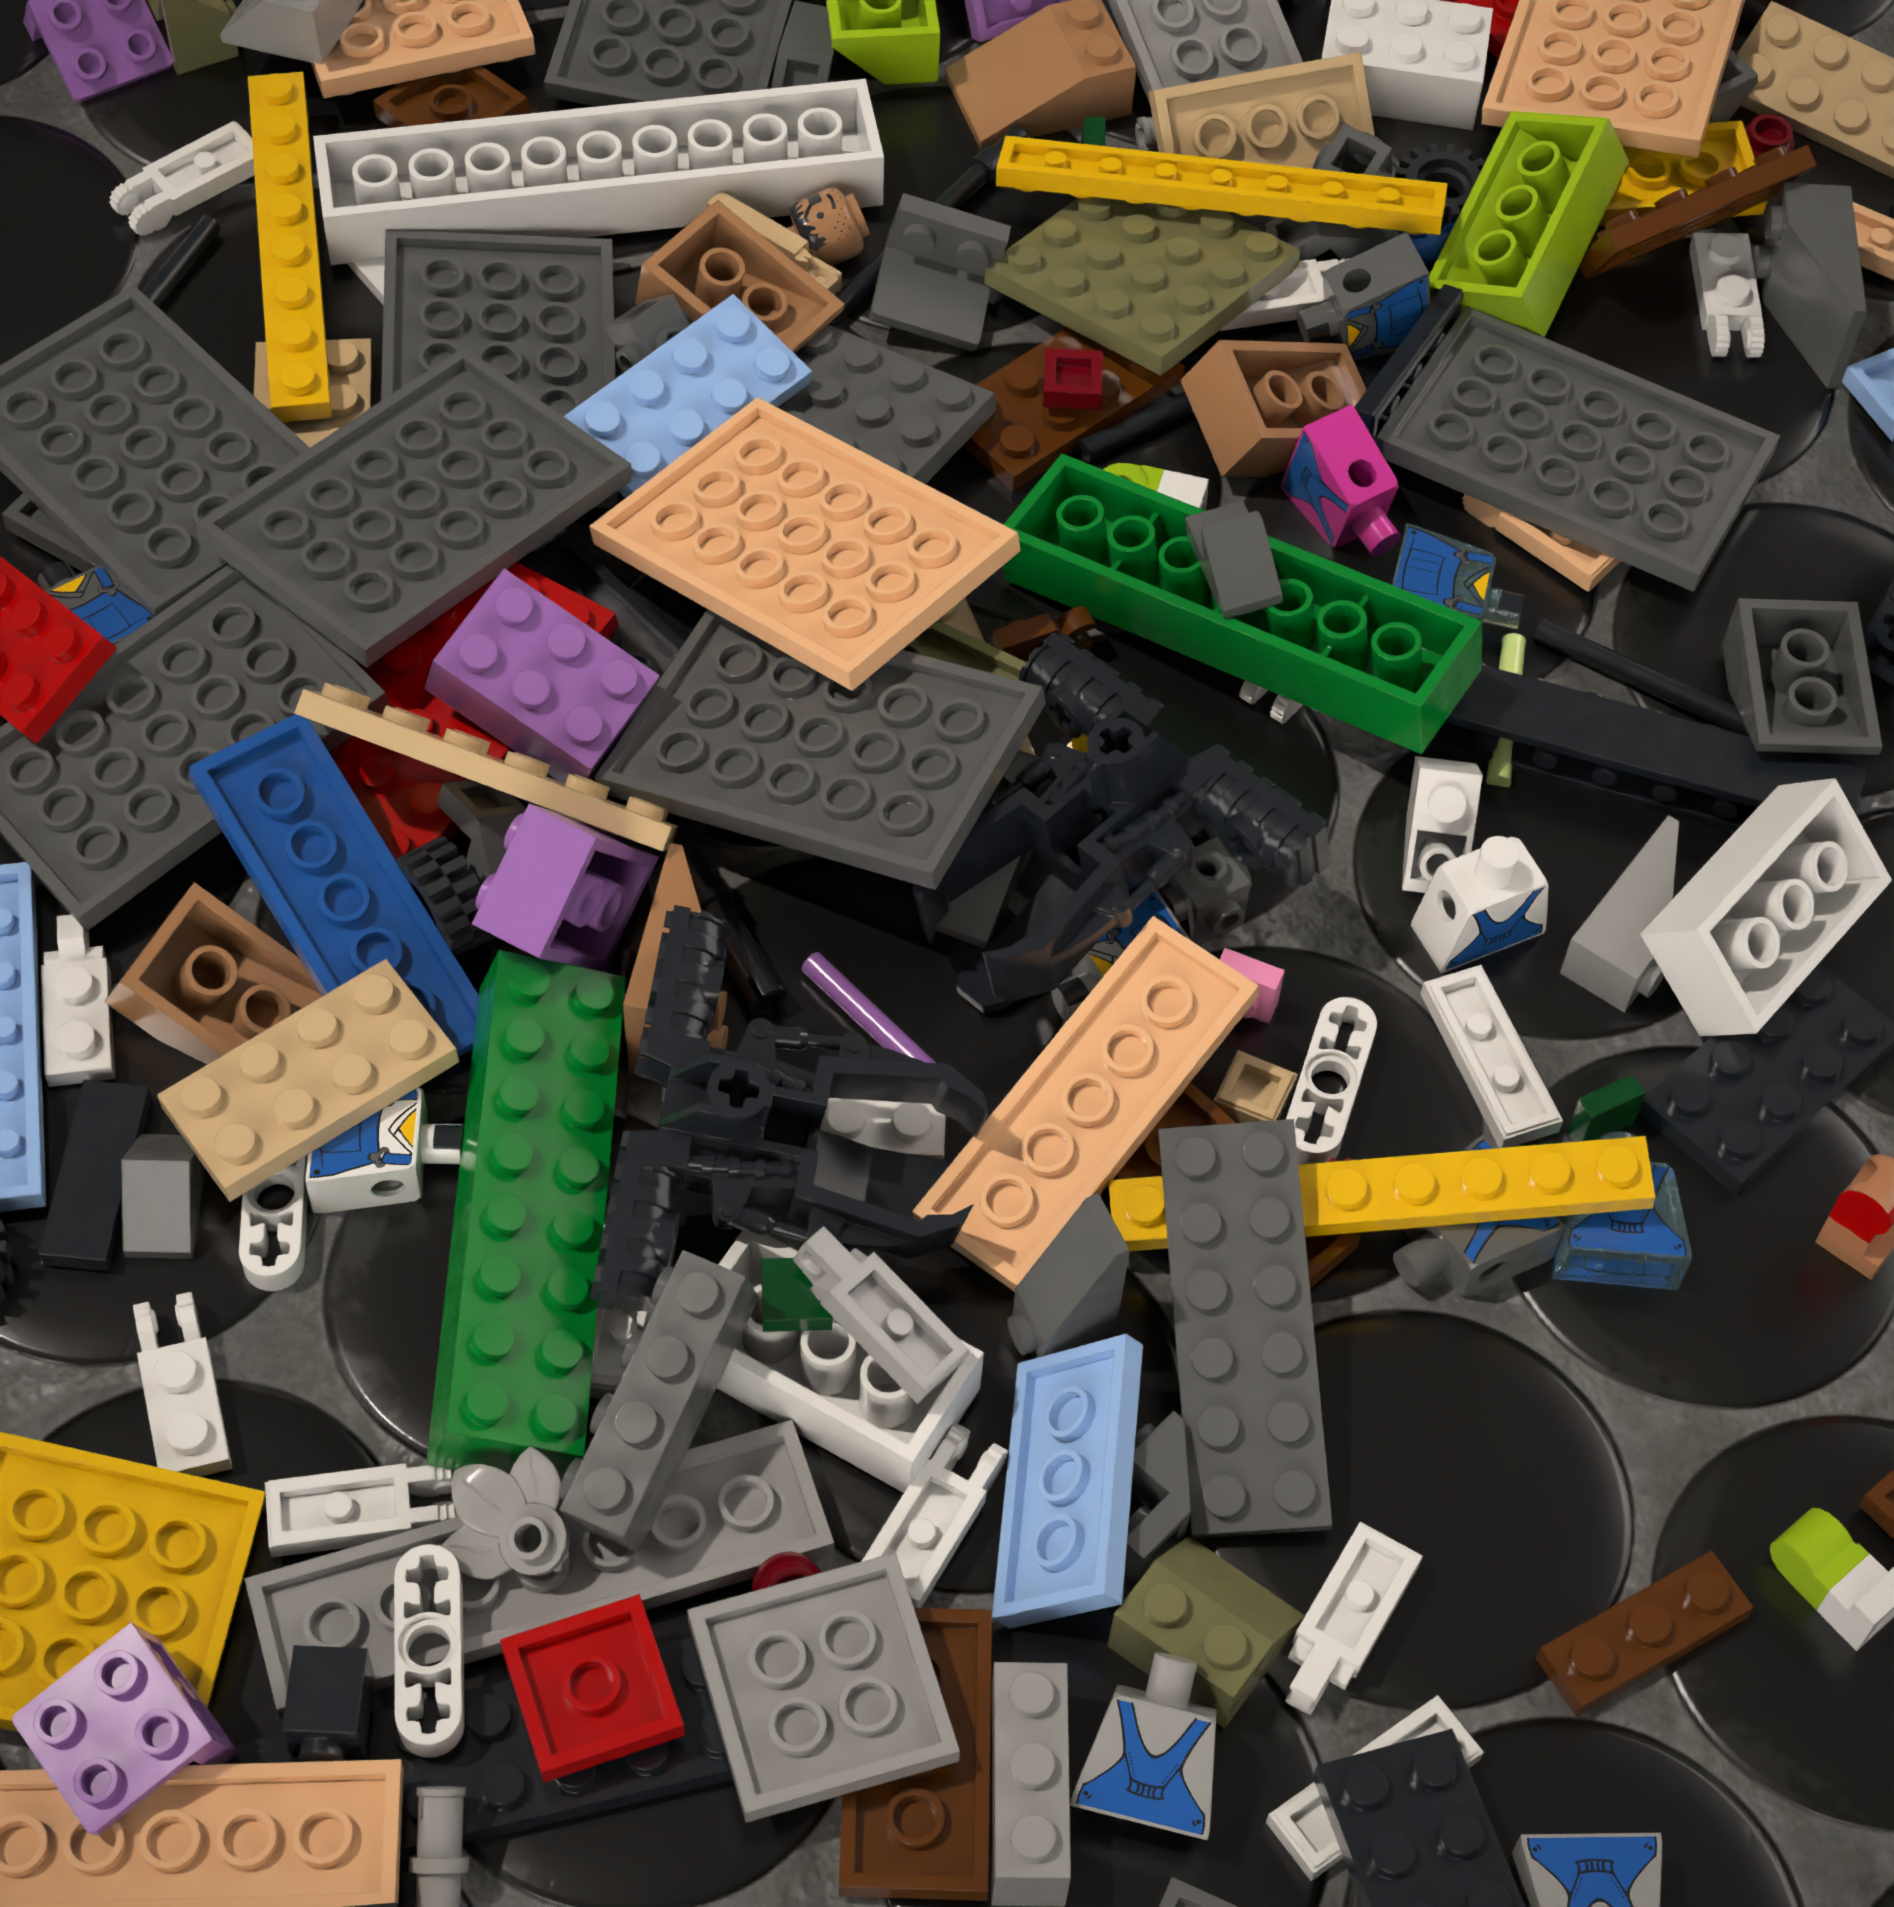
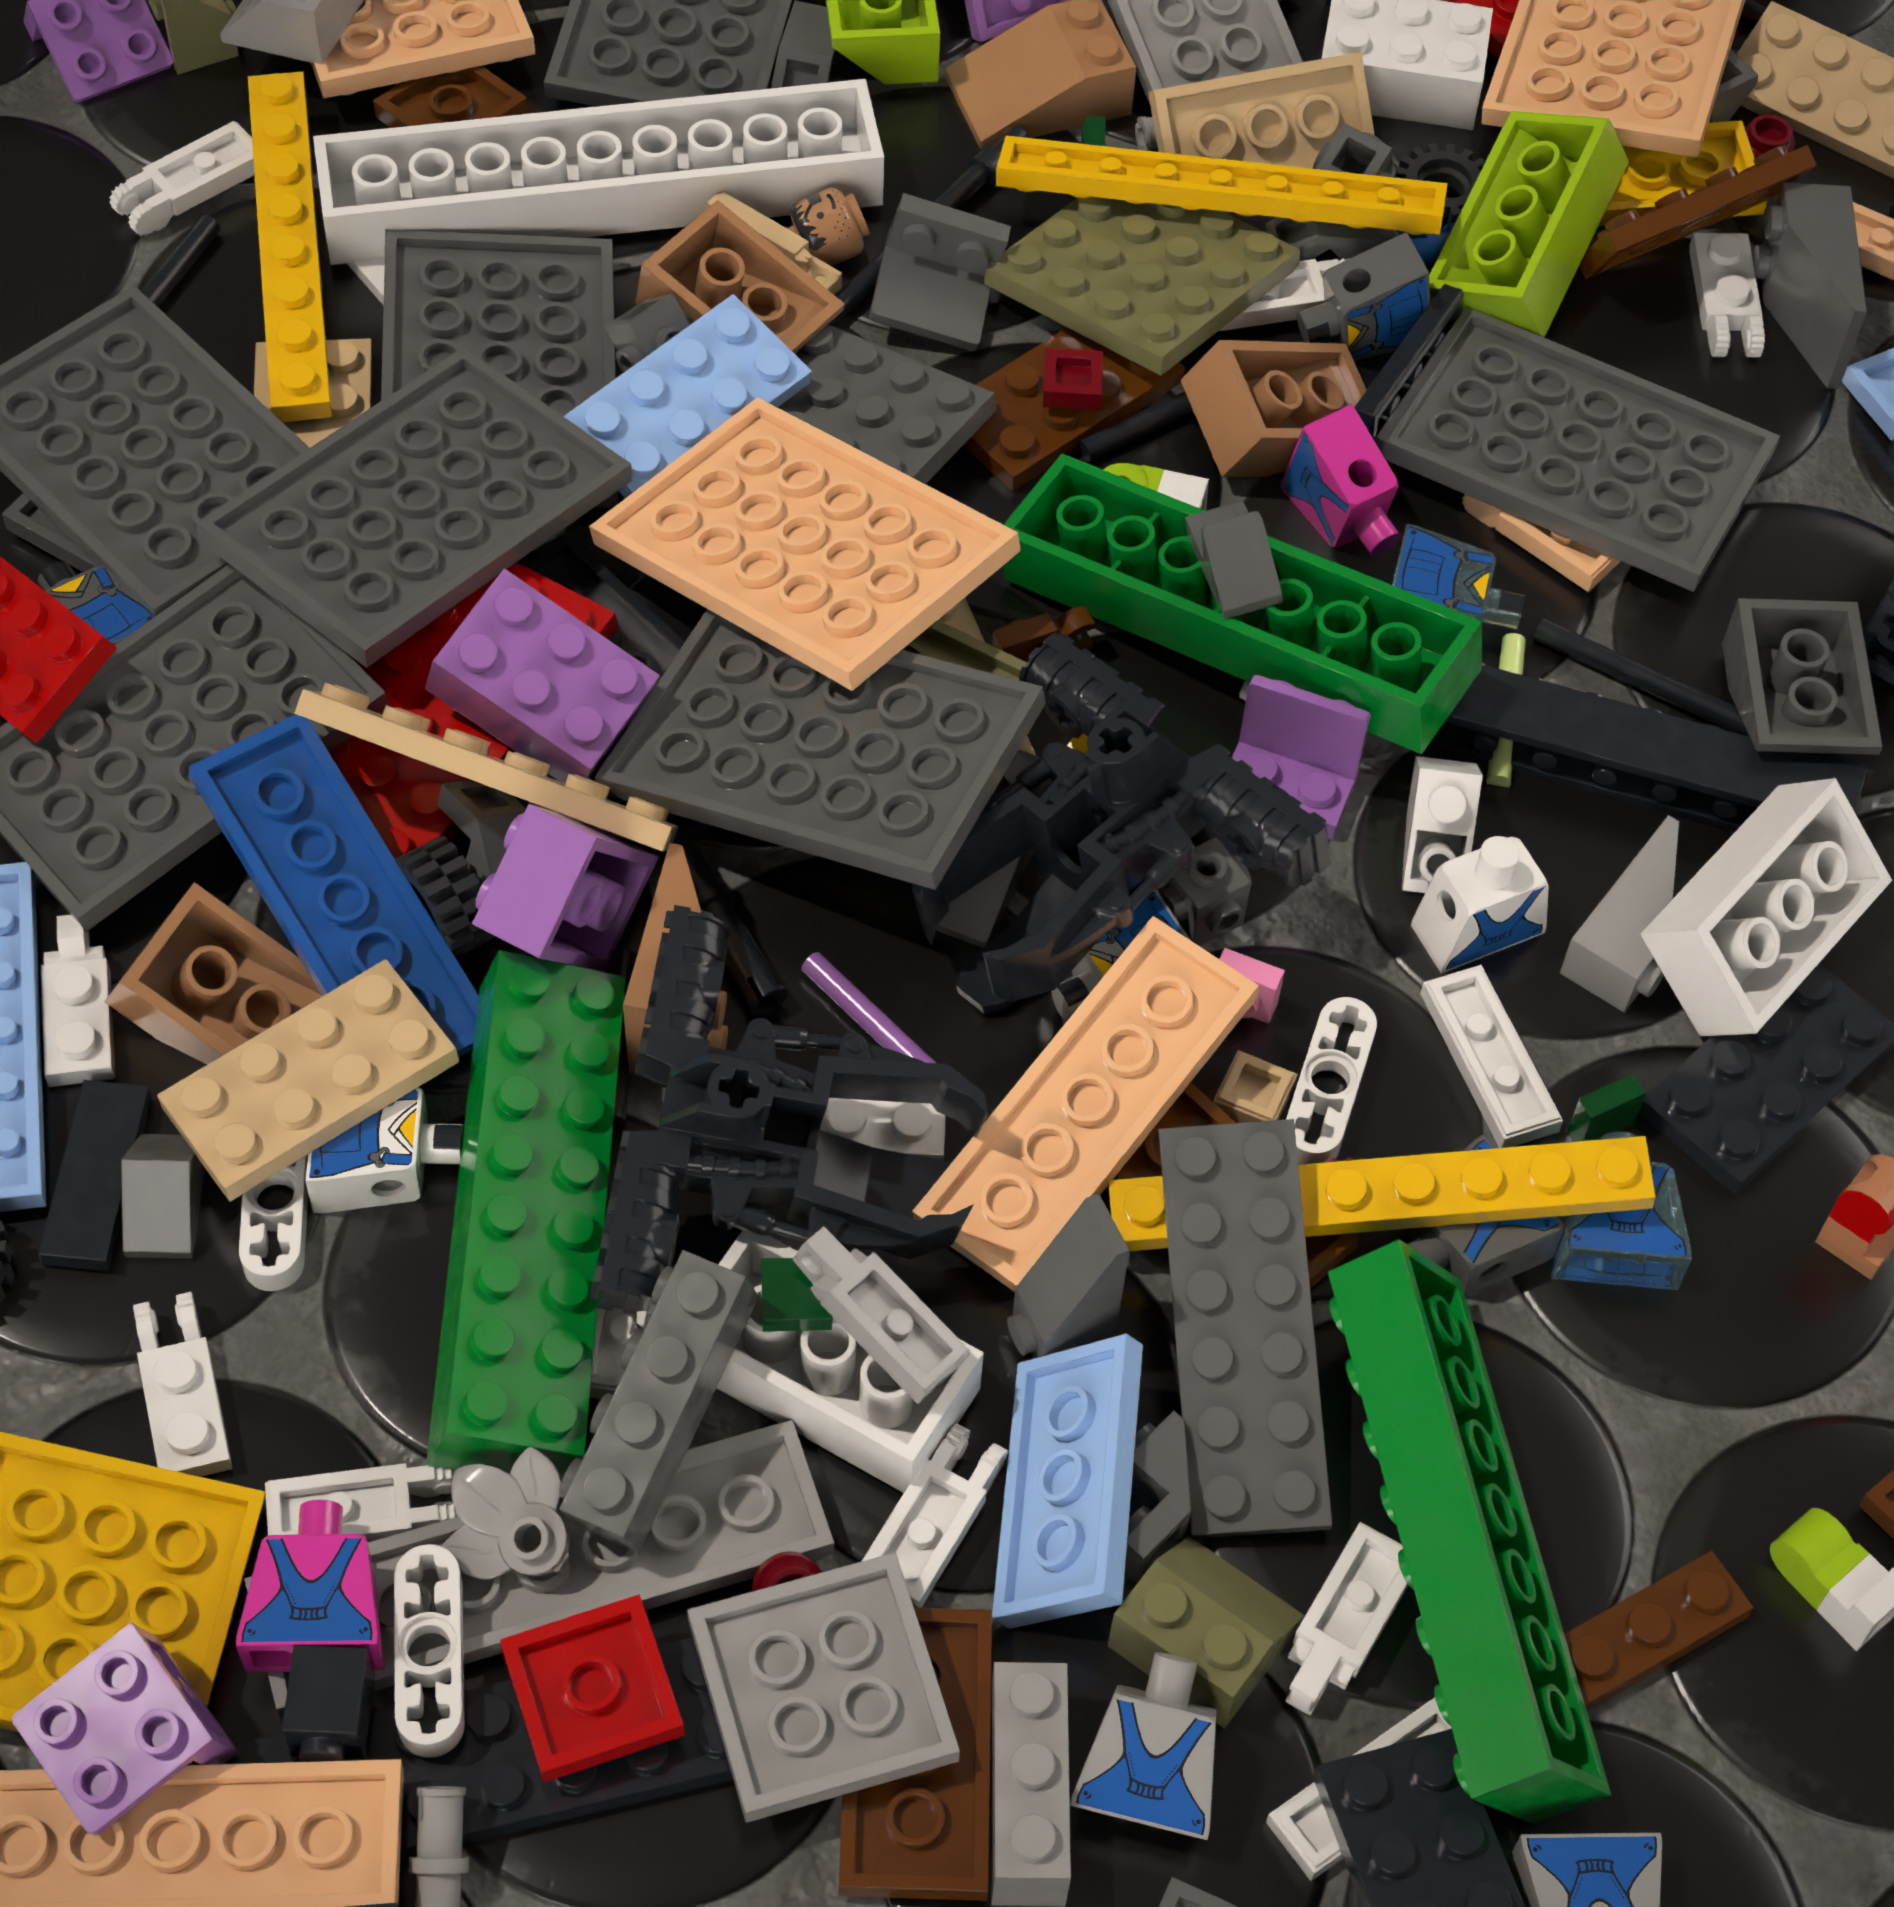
none -> torso [236,1500,385,1672]
none -> medium lavender bracket [1232,675,1371,841]
none -> green brick [1328,1239,1611,1824]

